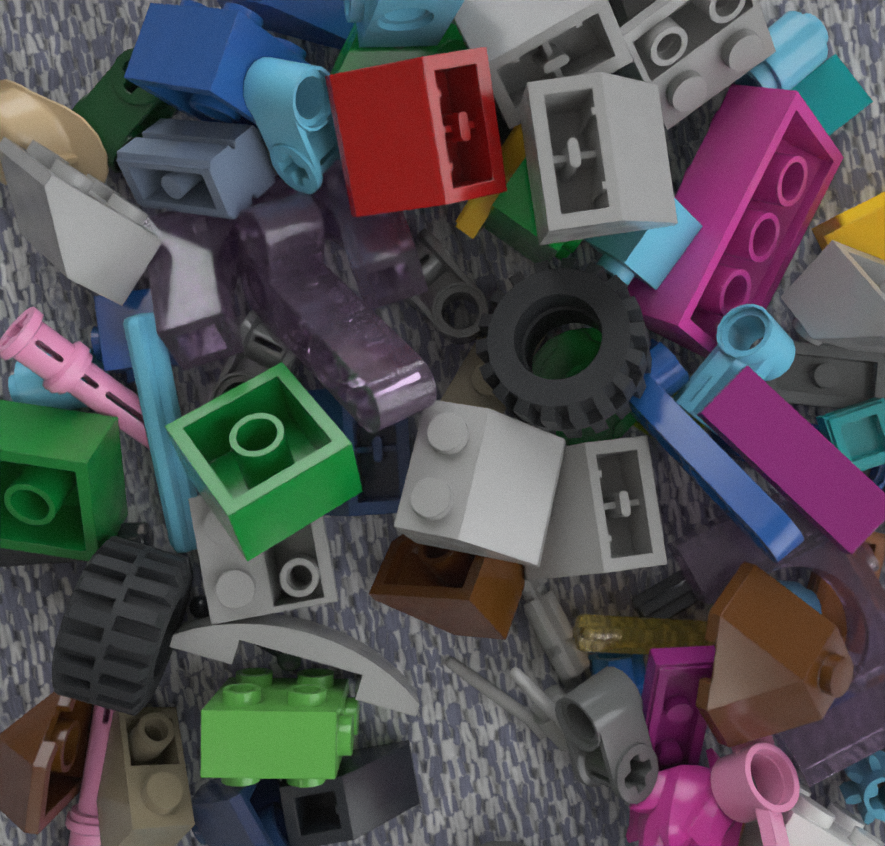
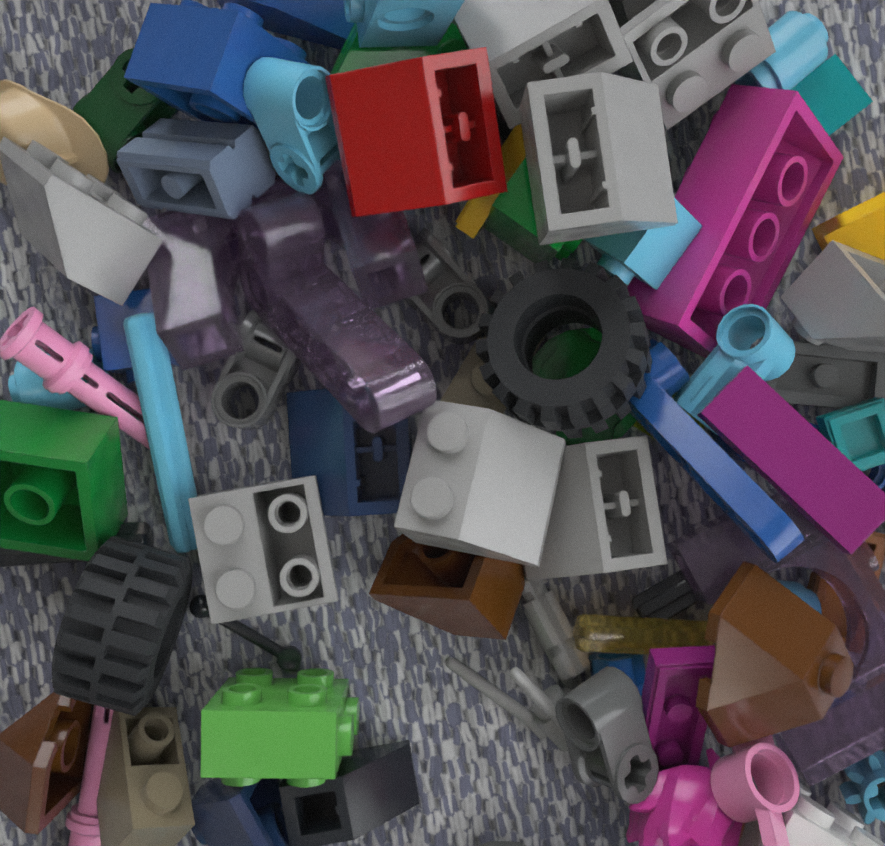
green brick [165,362,363,562] -> none
light grey slope [169,613,420,717] -> none

